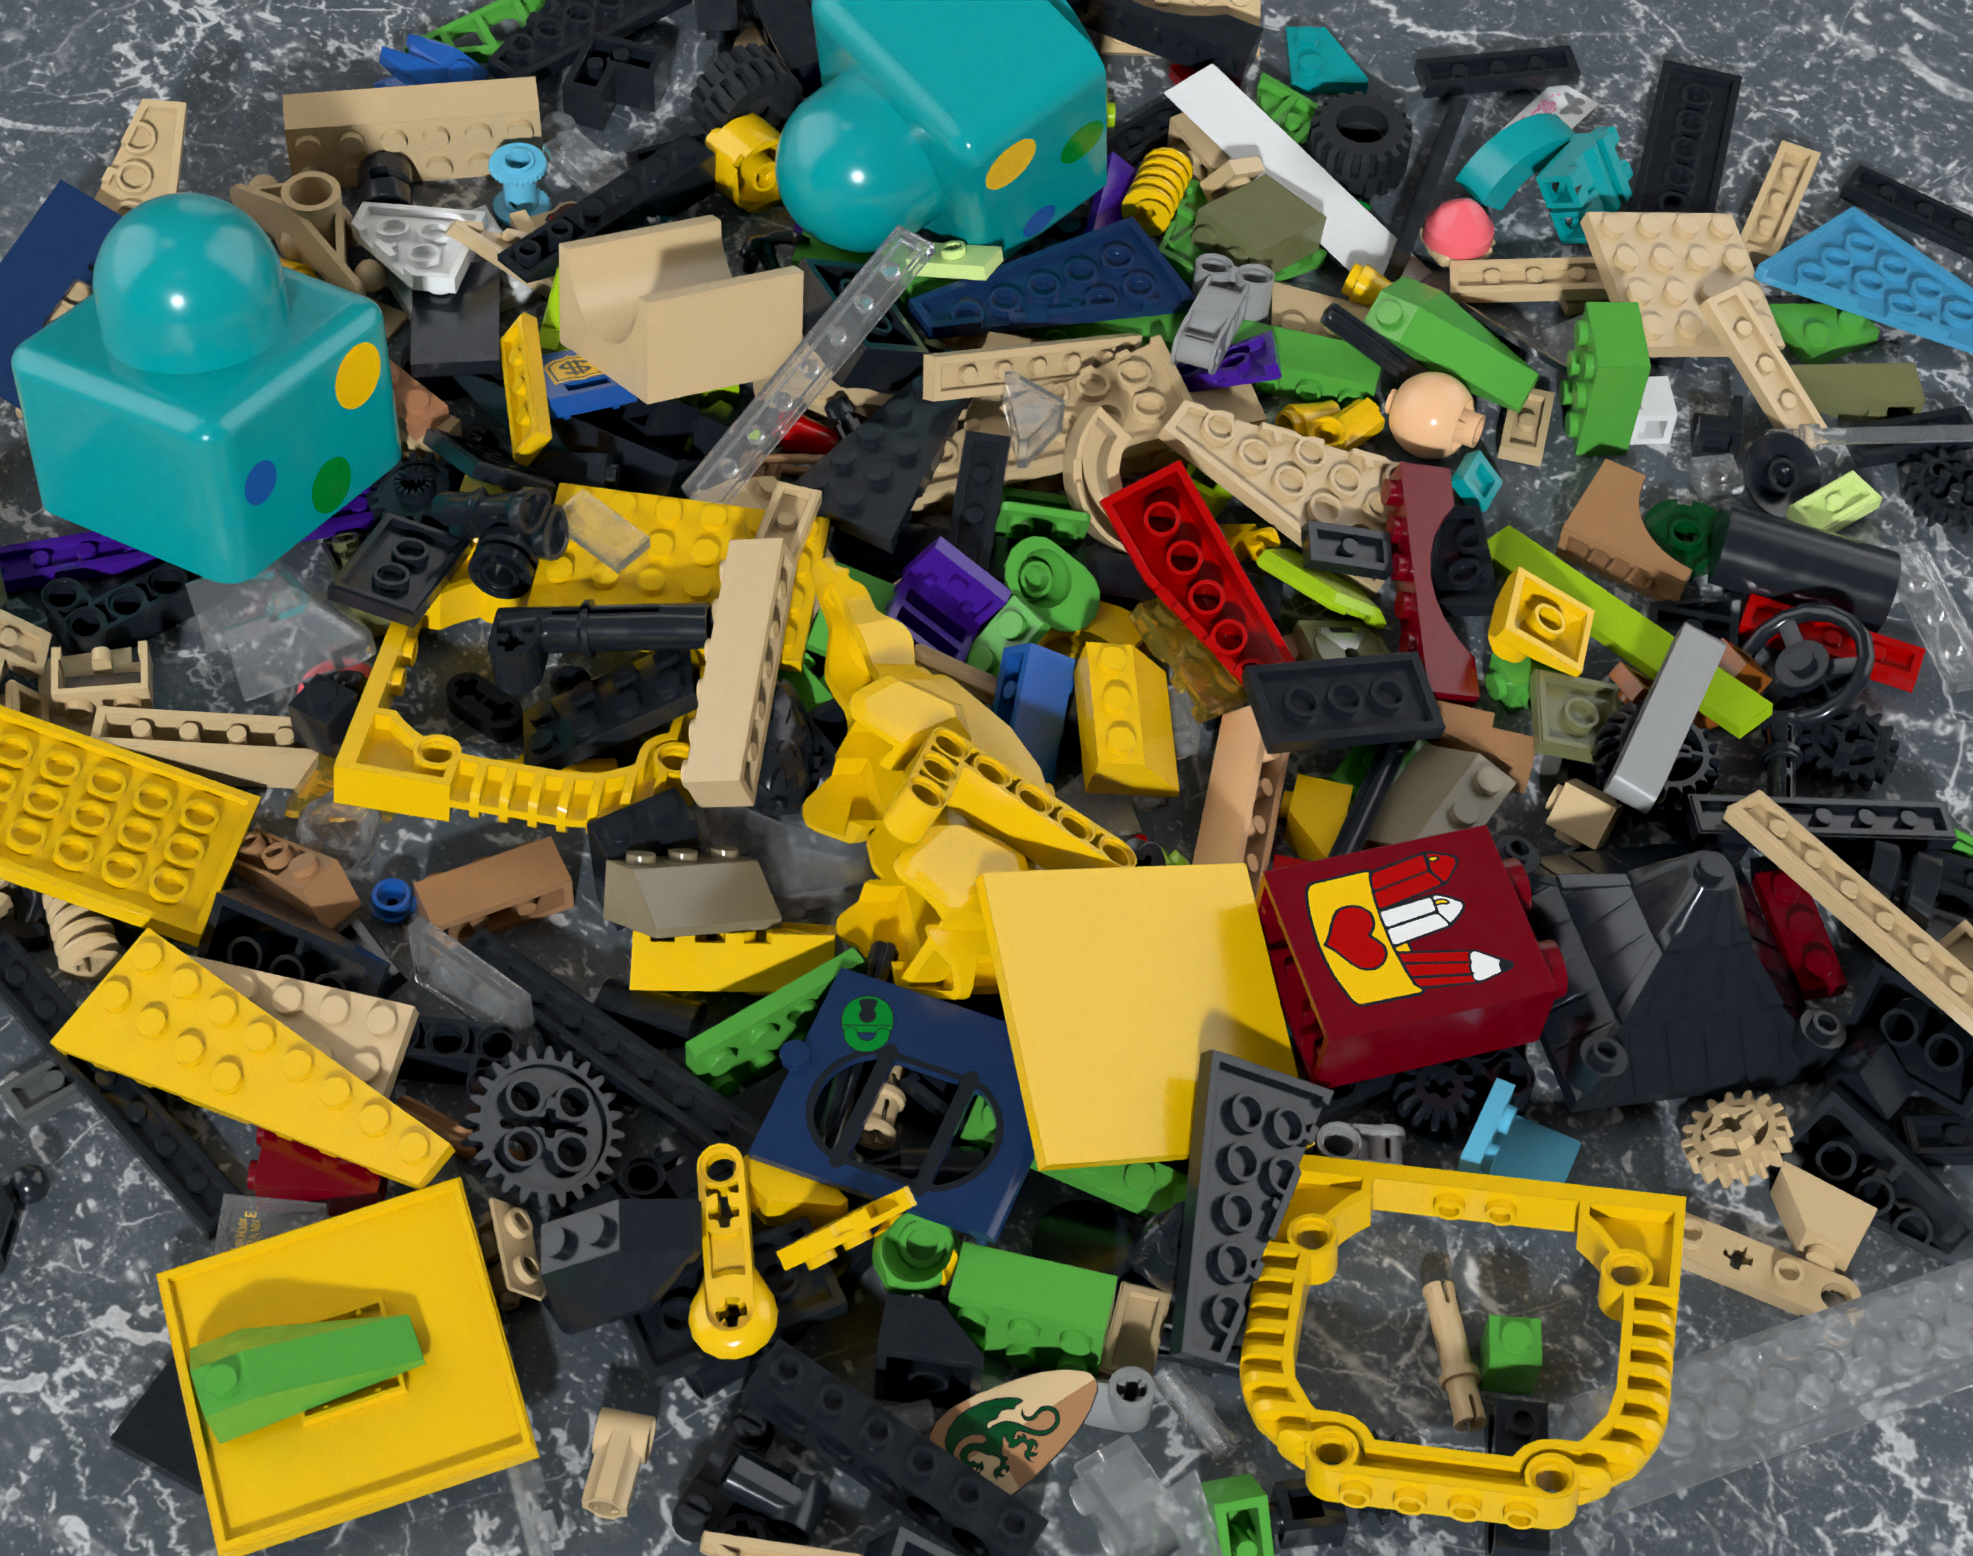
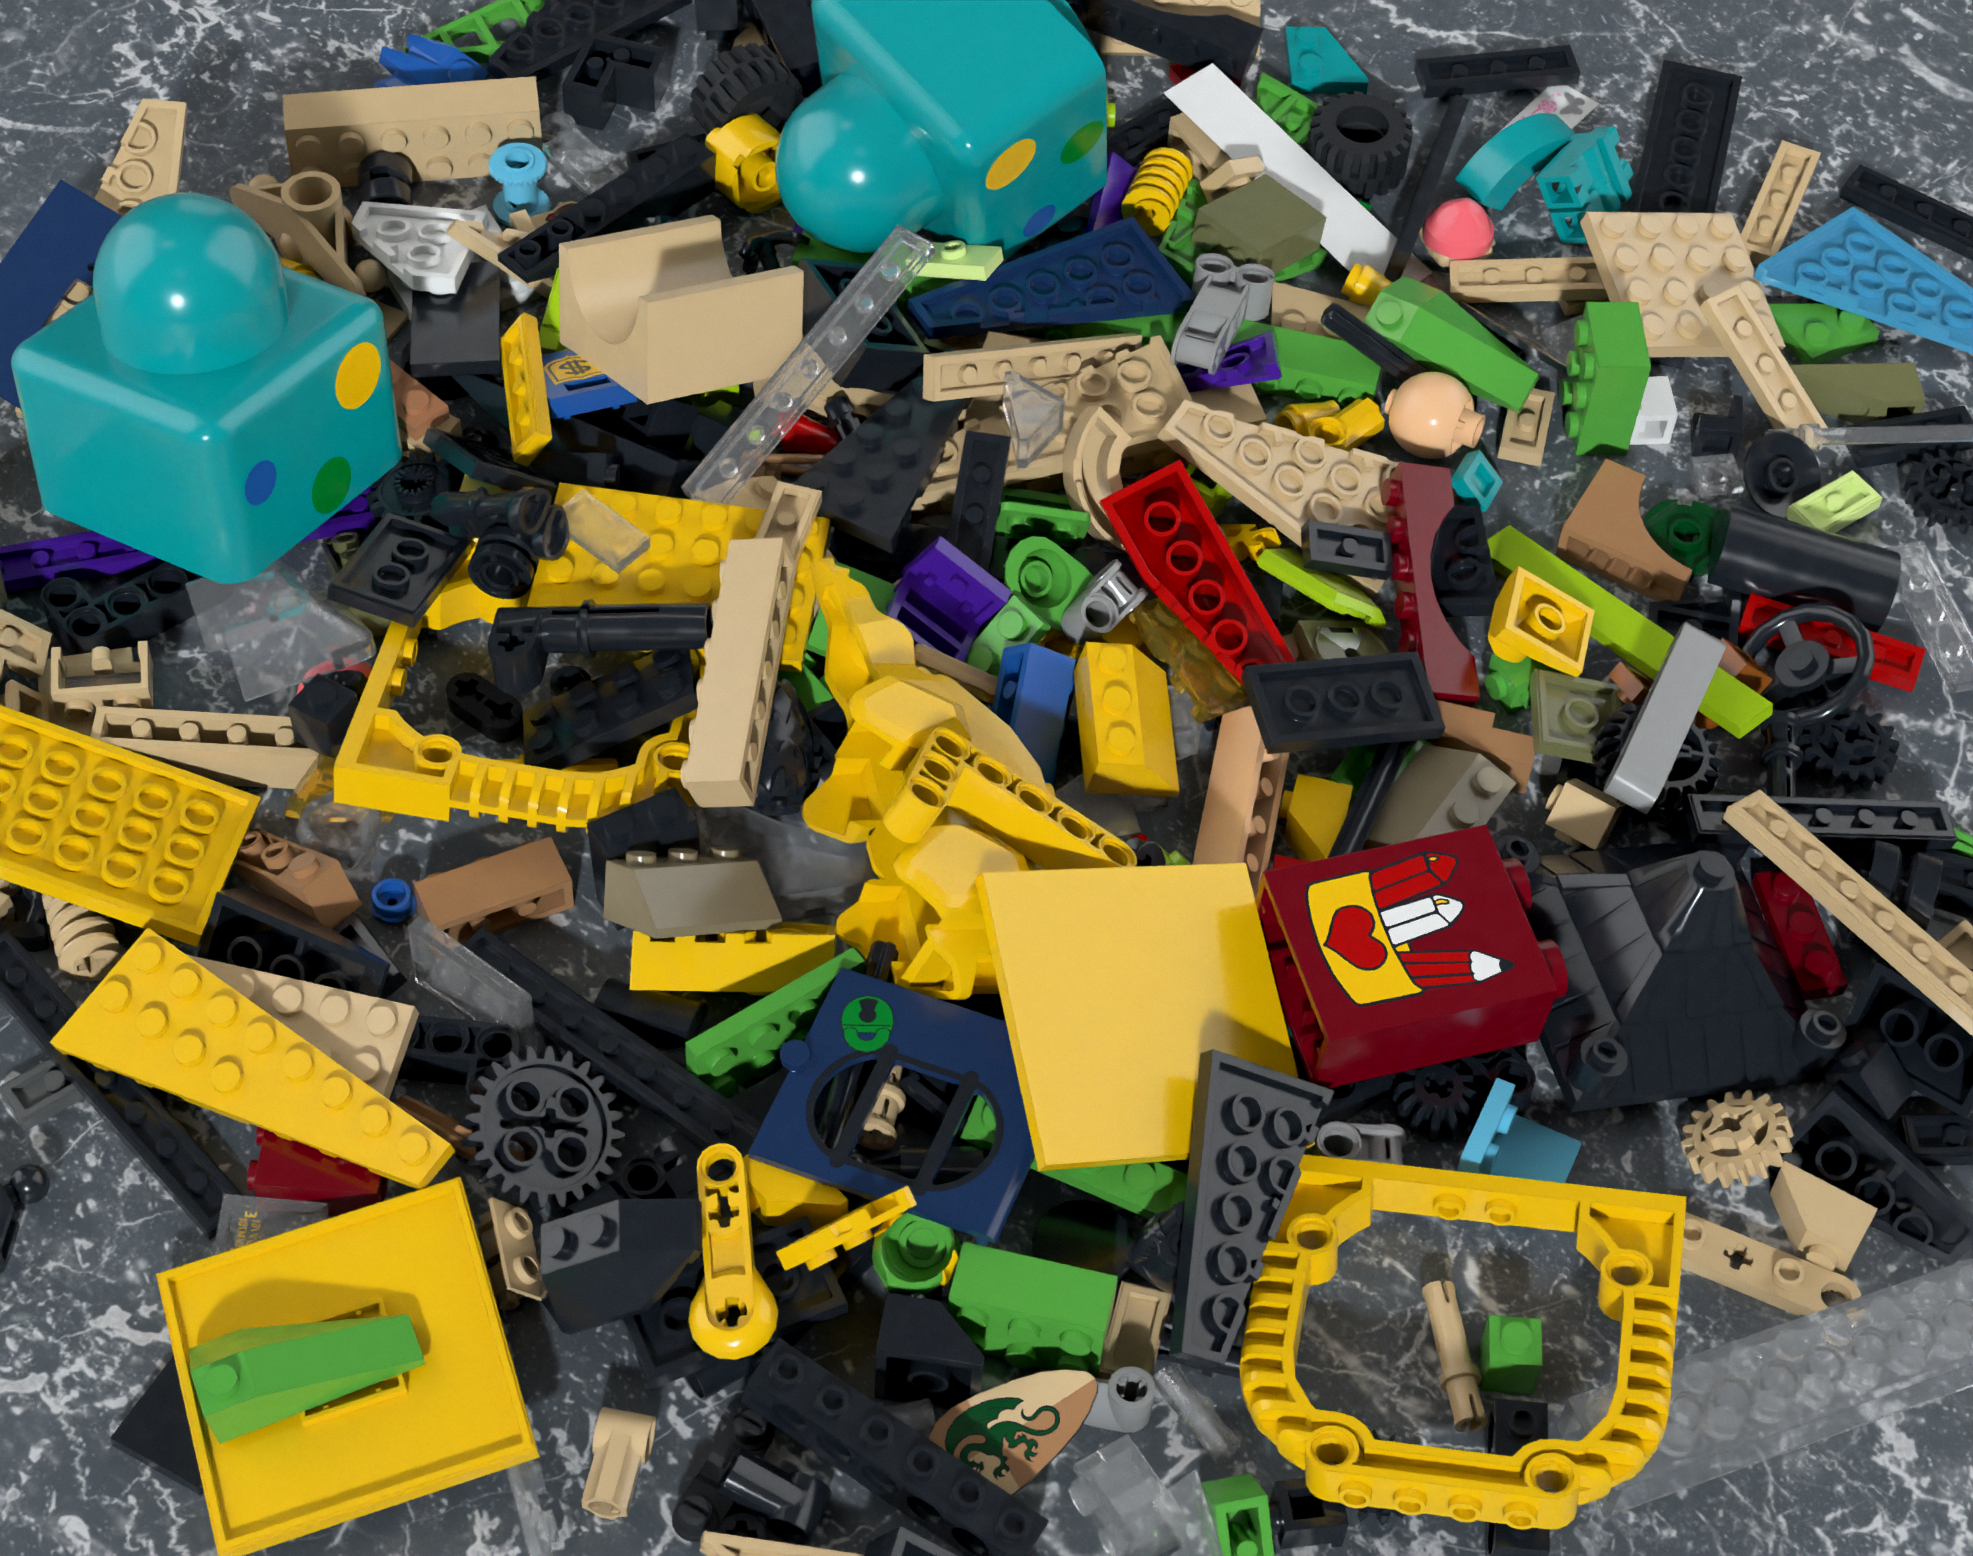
none -> light grey piece [1061,559,1148,645]

